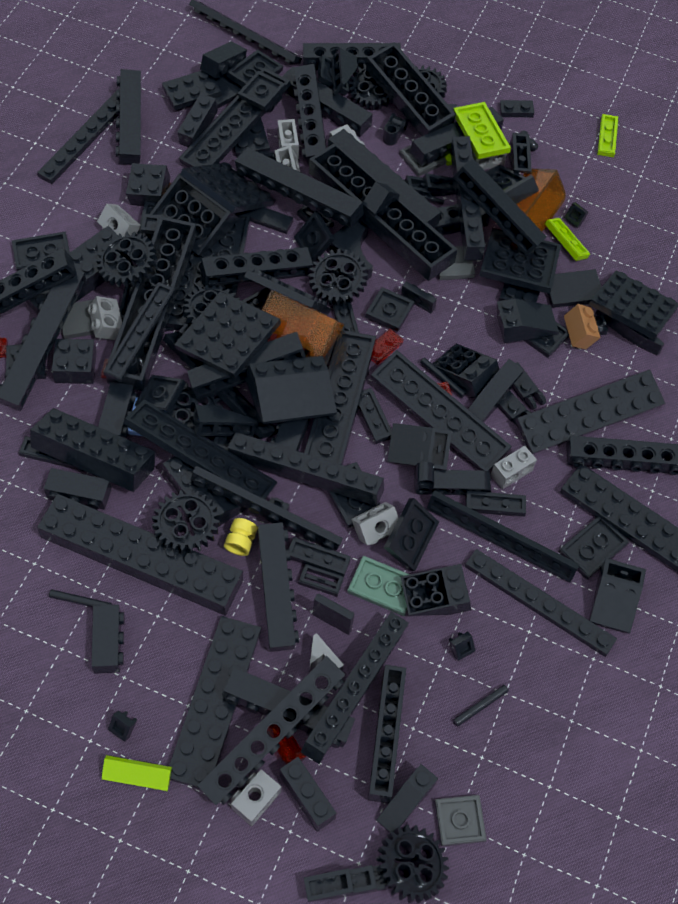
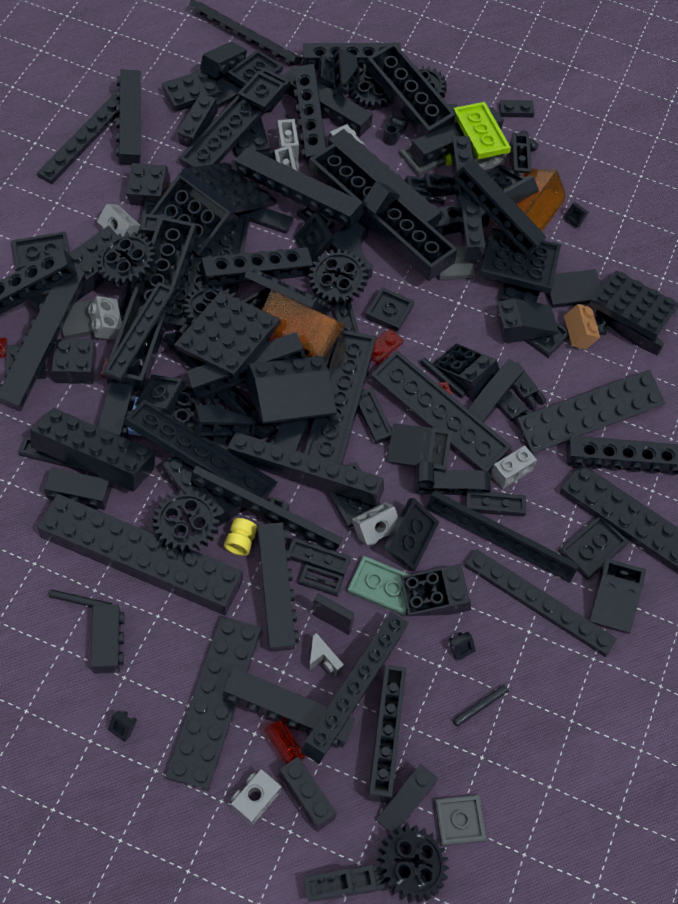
lime tile [102,755,172,791] -> none
black brick [197,656,345,805] -> none
black plate [401,281,437,314] -> none
lime tile [545,218,590,261] -> none
lime tile [597,114,618,158] -> none

